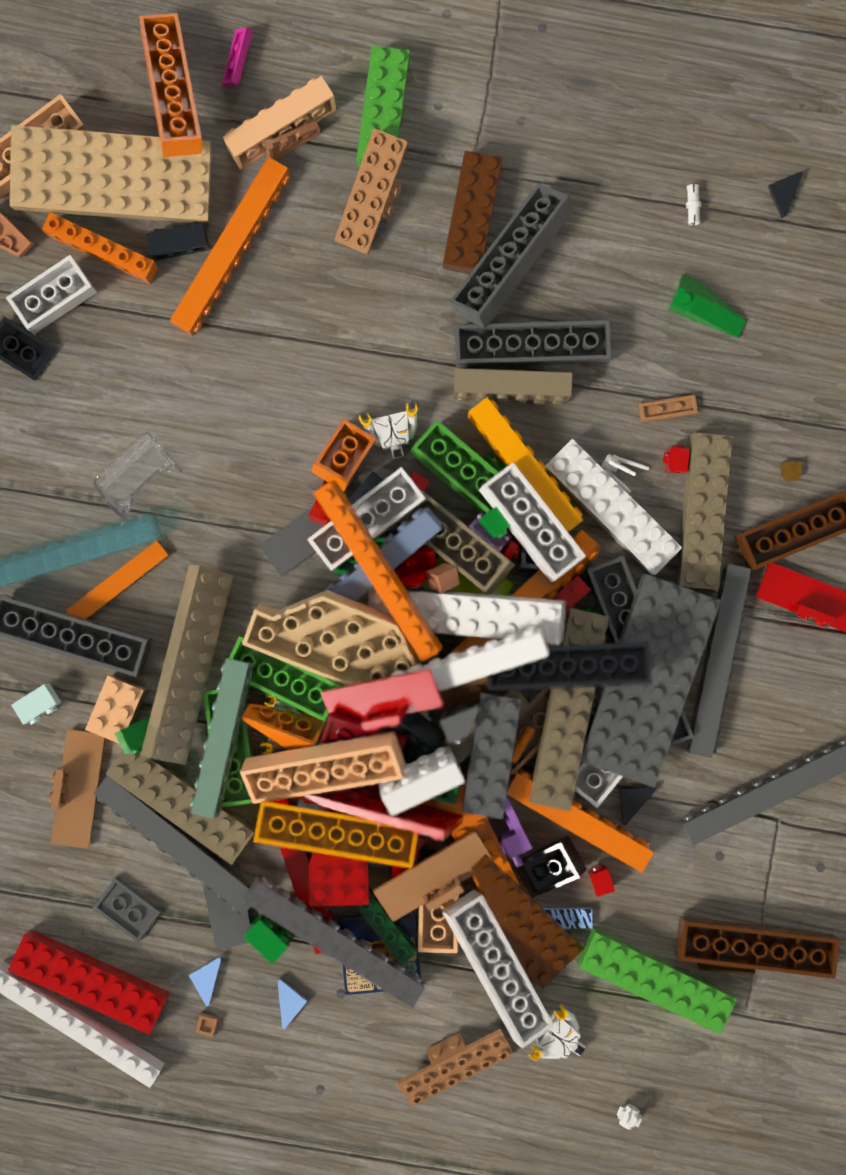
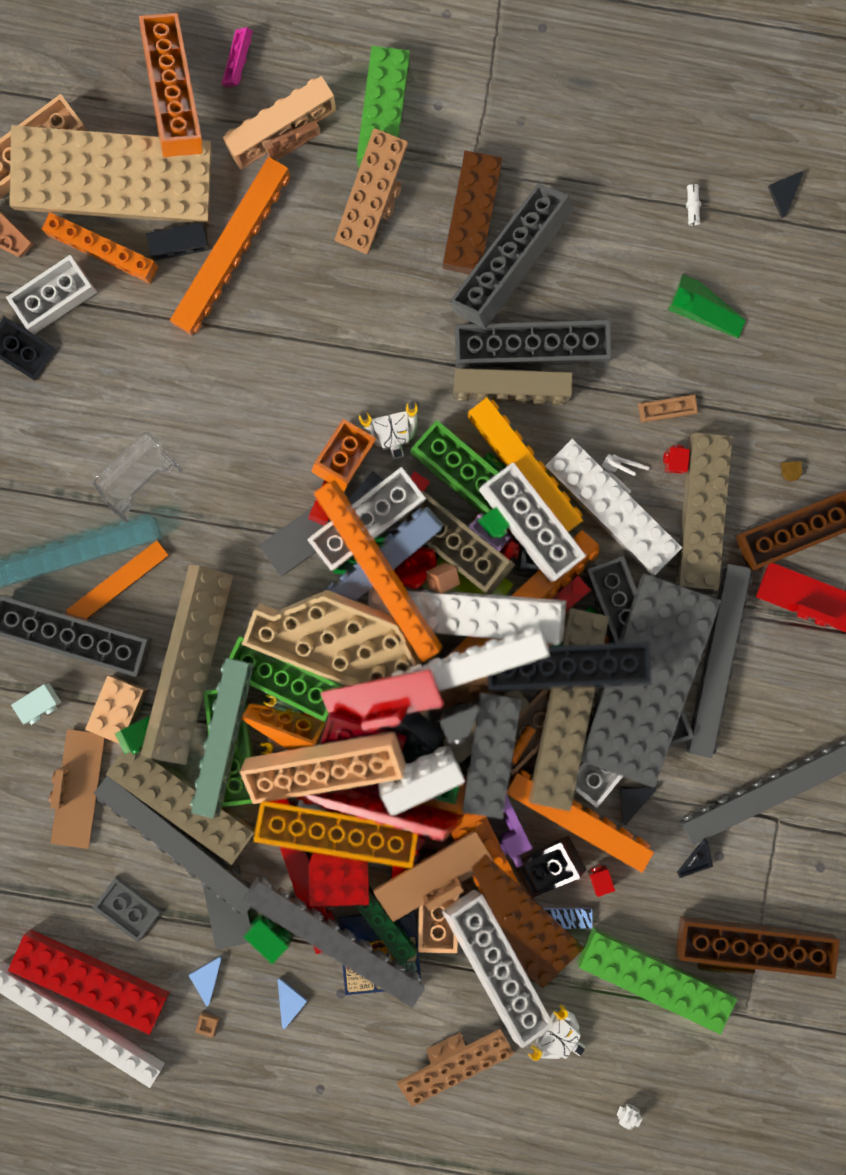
none -> black tile [677,838,713,878]

